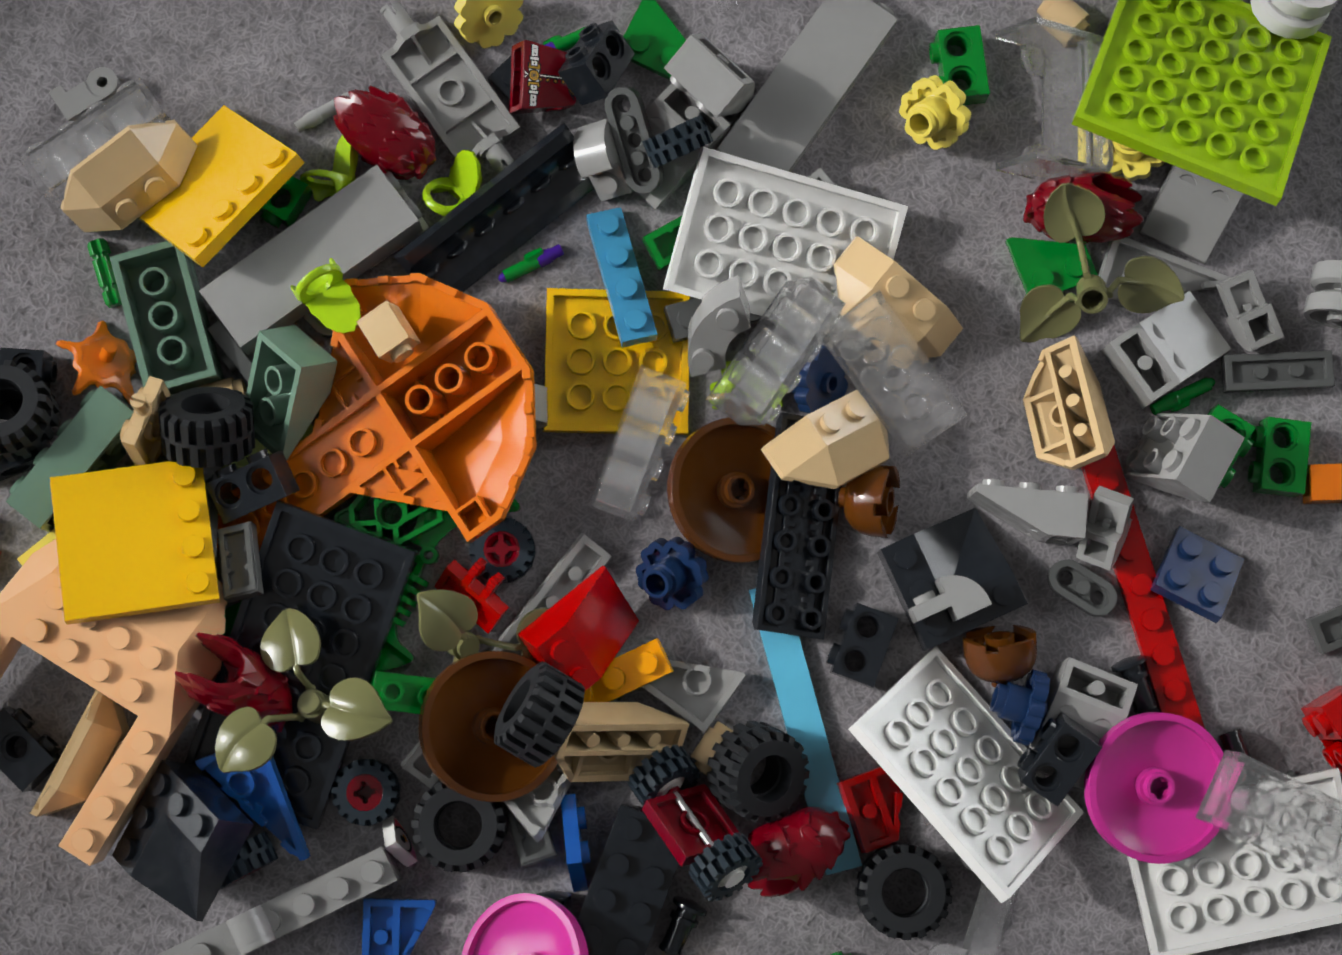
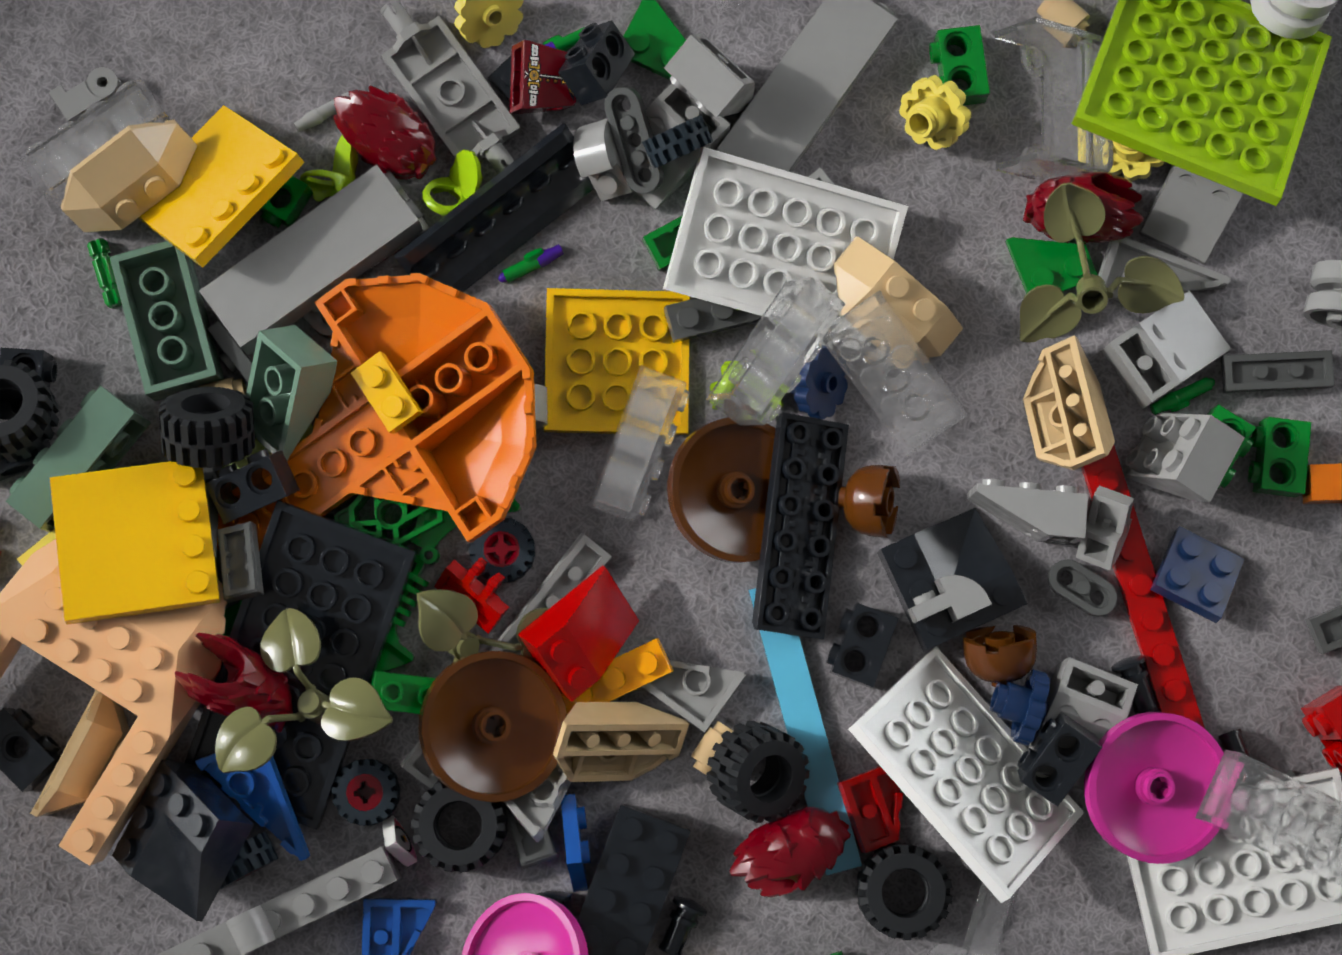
orange piece [56,321,137,405] -> none
tan plate [120,376,171,466] -> none
lime piece [290,258,361,334] -> none
tan brick [356,301,421,363] -> none
black tyre [494,661,585,768] -> none
dark azure plate [586,207,658,348] -> none
plate [628,745,763,902] -> none
dark blue plant [636,537,709,611] -> none
light grey brick [688,275,751,377] -> none
tan wedge [761,389,889,489] -> none
light grey brick [1216,270,1284,351] -> none
none -> yellow plate [351,351,423,434]

